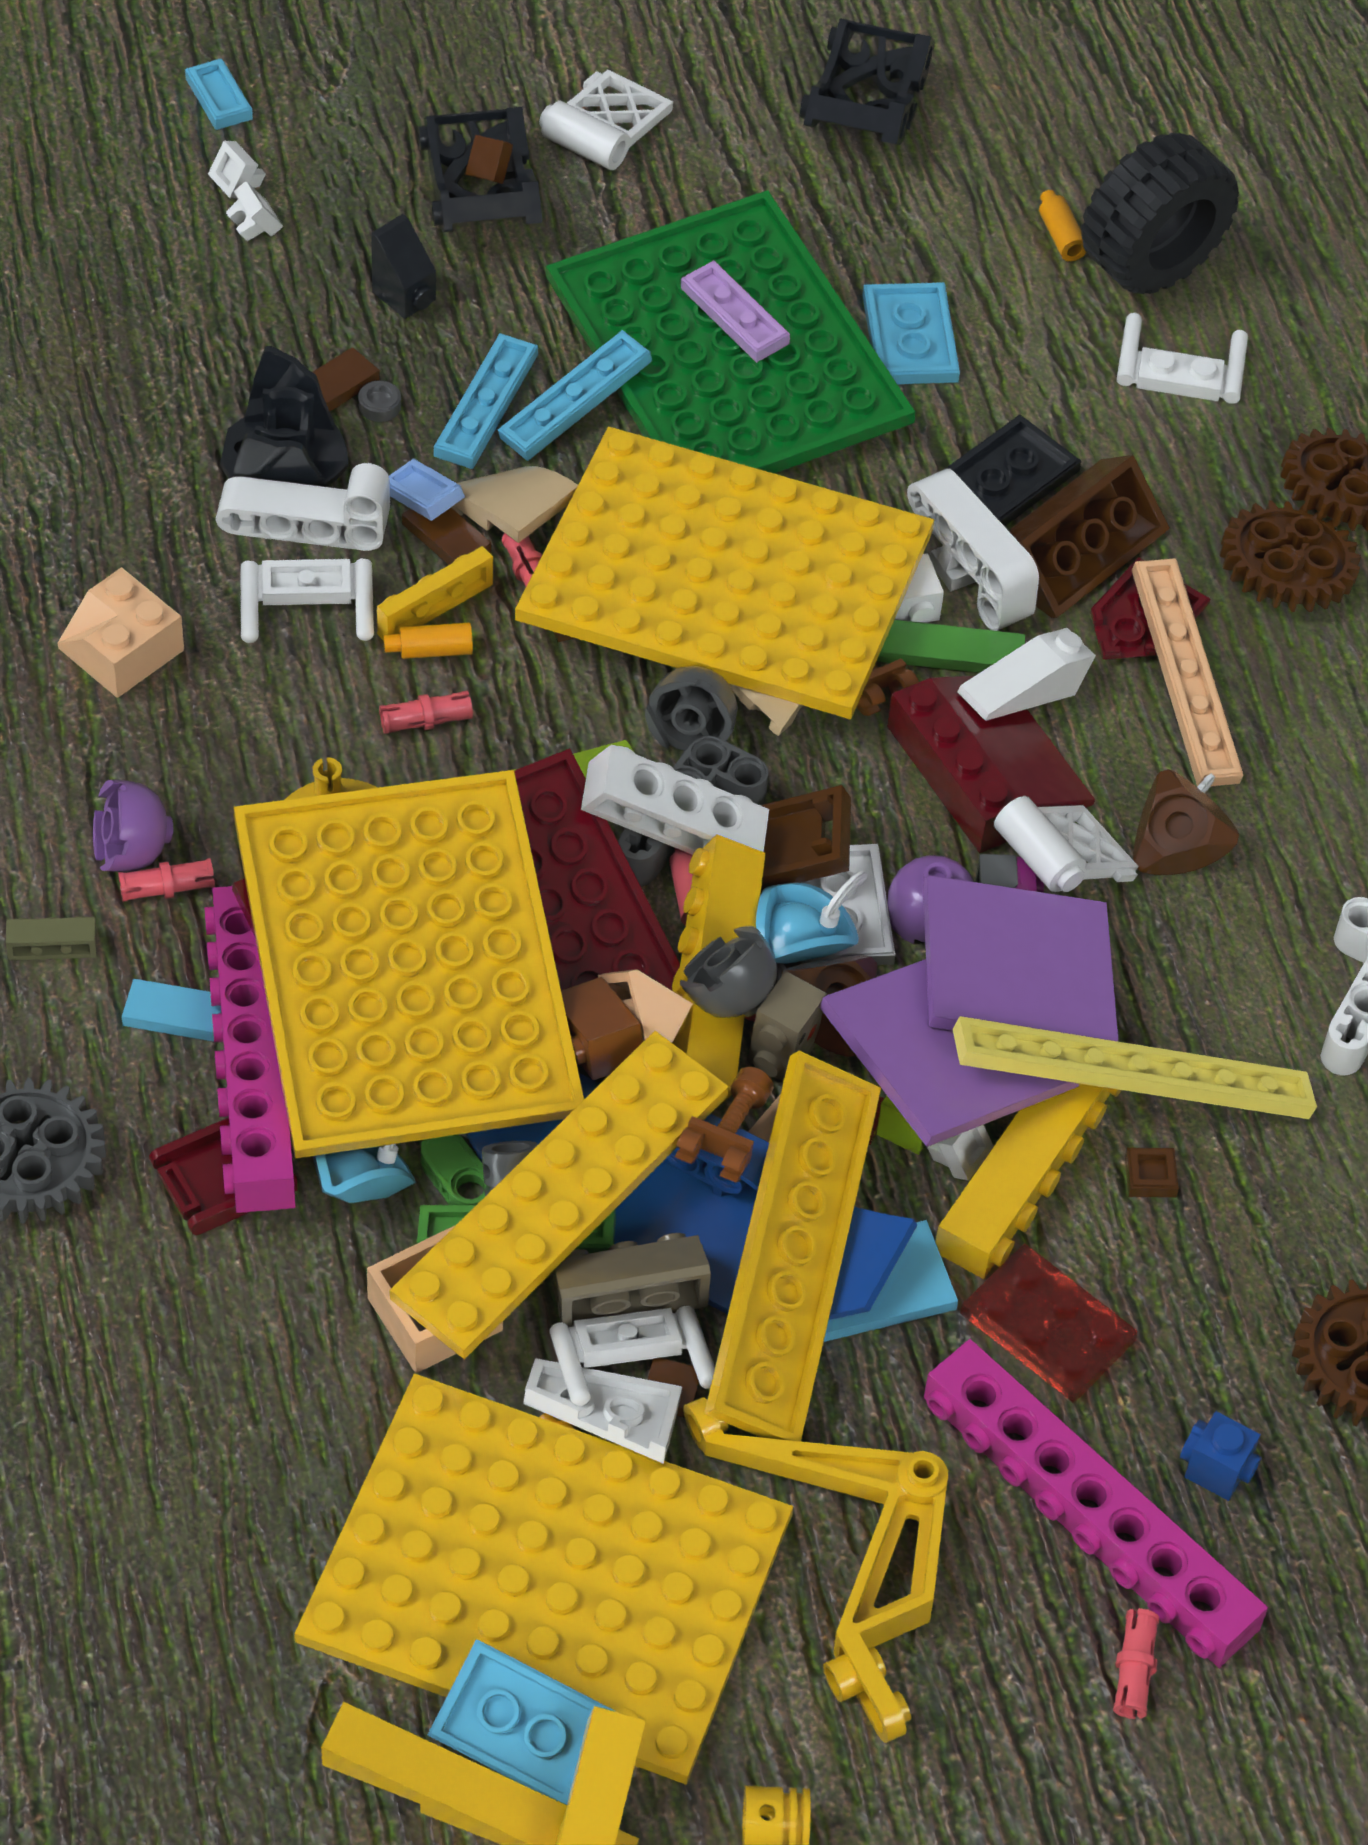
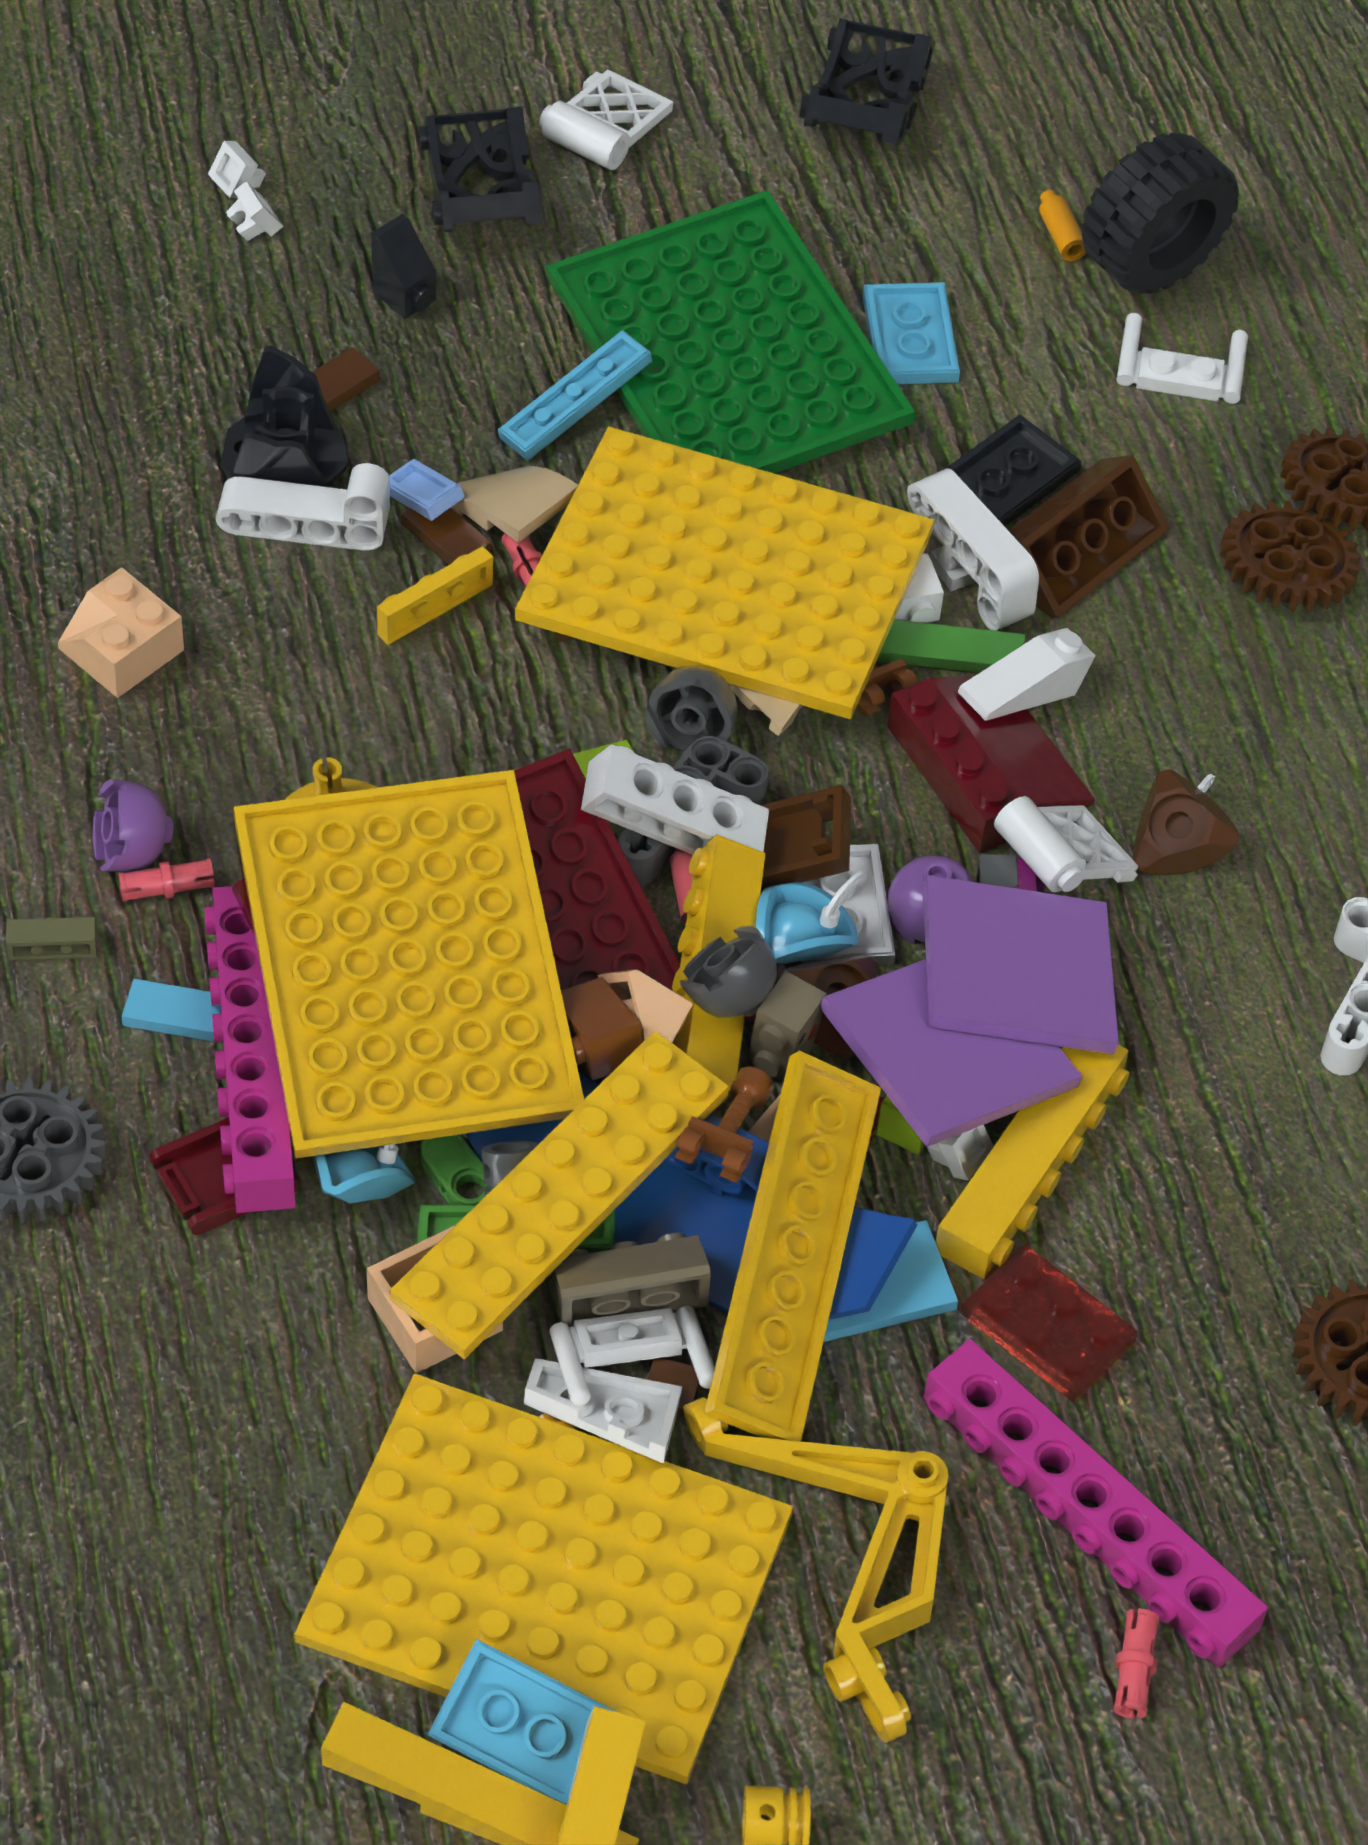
medium azure tile [185,58,253,130] -> none
white plate [240,559,374,643] -> none
flat silver tile [359,381,401,422] -> none
coral pin [379,690,473,734] -> none
light orange cylinder [383,623,473,659] -> none
medium azure tile [434,333,538,469] -> none
reddish brown tile [465,135,513,184] -> none
lavender tile [681,260,790,363] -> none
light yellow plate [953,1016,1317,1119] -> none
dark red tile [1090,557,1211,660] -> none
reddish brown tile [1125,1147,1179,1198] -> none
light nougat tile [1132,558,1244,786] -> none
blue brick [1179,1411,1262,1501] -> none

